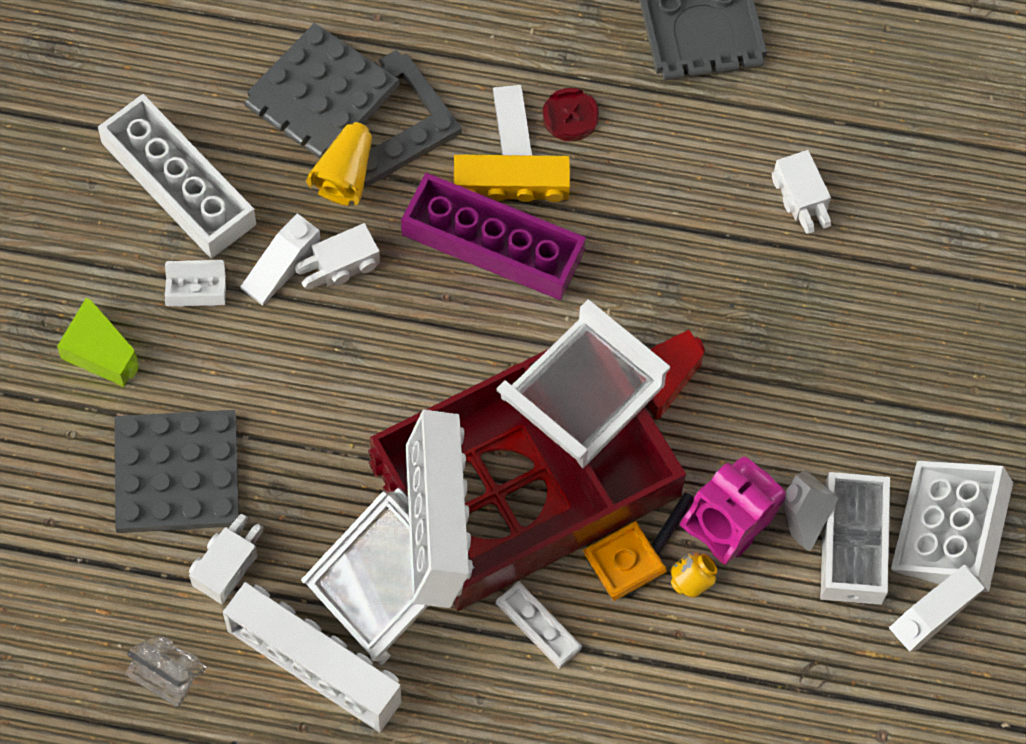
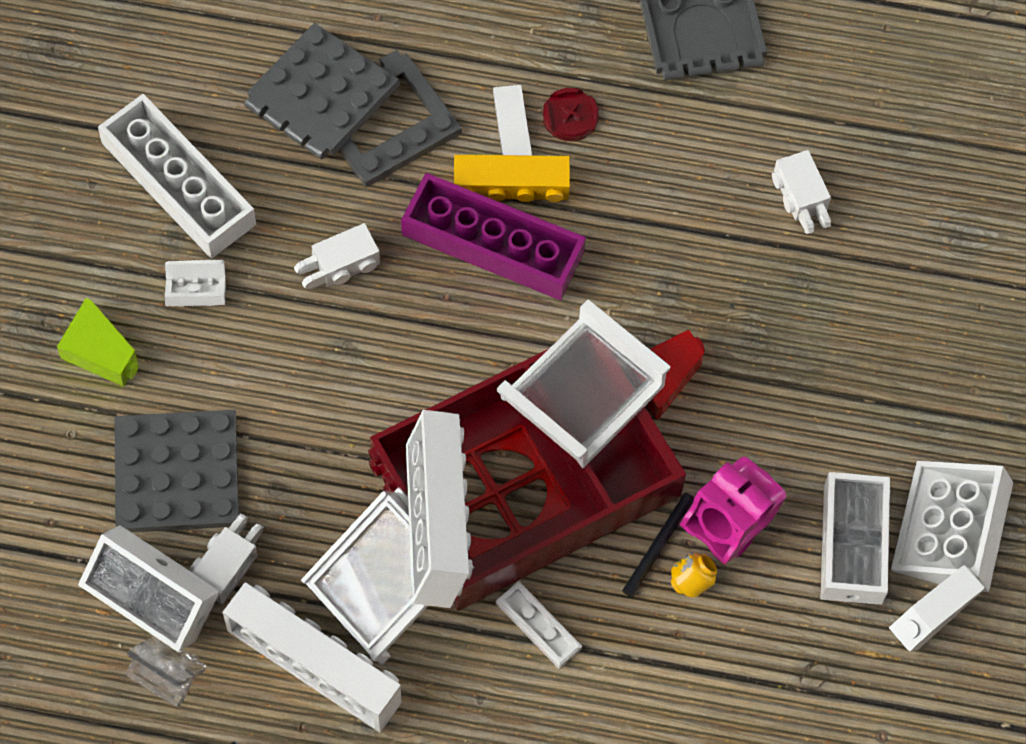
white slope [241,213,321,306] -> none
yellow cone [306,122,372,206] -> none
light orange tile [583,521,667,602] -> none
light grey slope [783,471,838,551] -> none
none -> brick [78,525,220,652]

